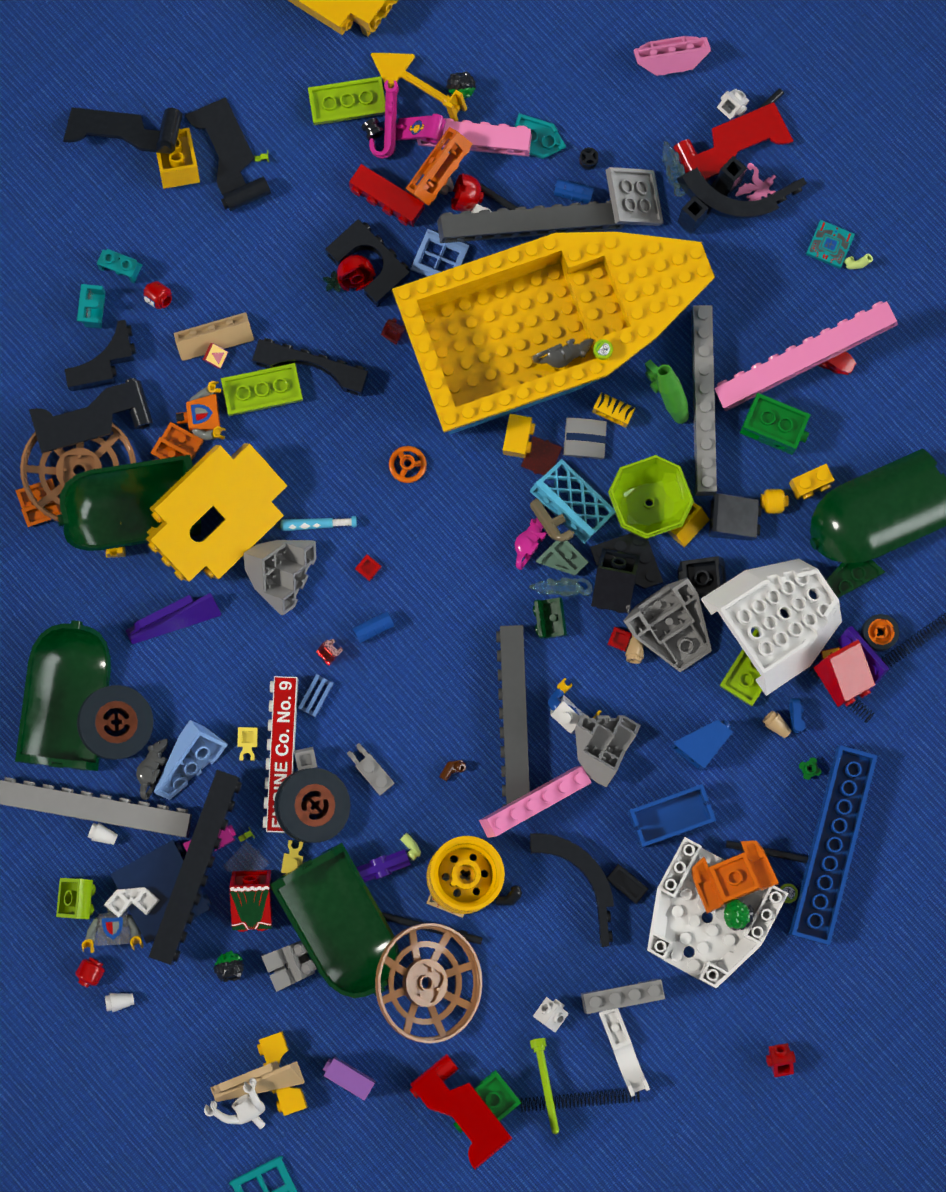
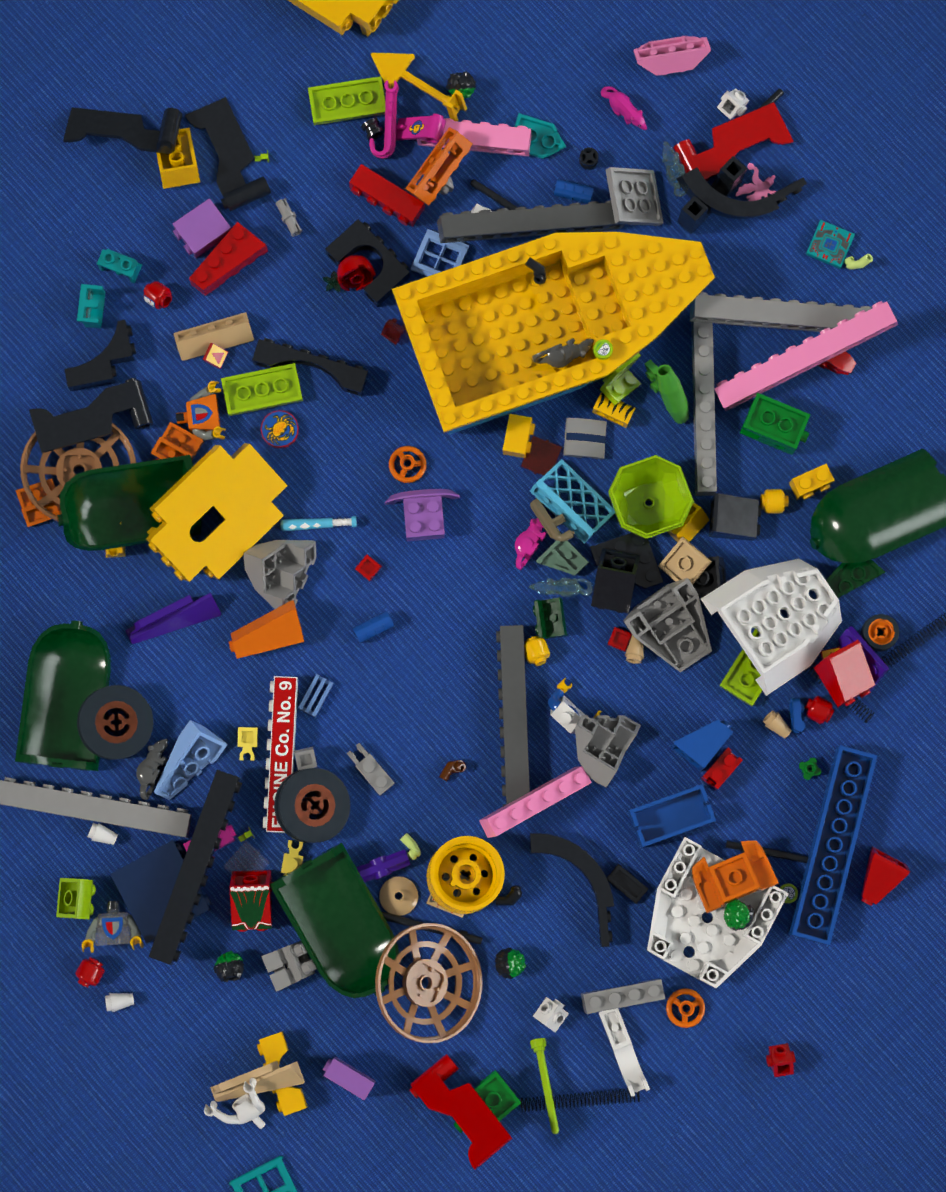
white tile [104,887,160,918] -> none
clear red tile [316,638,343,666] -> none
red cylinder [451,173,484,212] -> none
none -> medium lavender brick [173,198,231,258]
none -> red wedge [189,222,268,296]
none -> orange slope [229,600,304,659]
none -> tile [261,410,299,448]
none -> light grey pin [276,198,302,237]
none -> tan dish [379,877,418,916]
none -> medium lavender piece [385,489,460,541]
none -> piece [495,948,526,979]
none -> yellow head [524,636,550,666]
none -> black arm [525,257,546,284]
none -> lime bracket [600,353,641,405]
none -> dark pink animal [601,86,647,130]
none -> tan tile [658,537,712,585]
none -> orange piece [666,988,705,1028]
none -> light grey brick [690,292,872,332]
none -> red brick [701,747,743,791]
none -> red head [804,696,834,724]
none -> red slope [861,846,910,906]

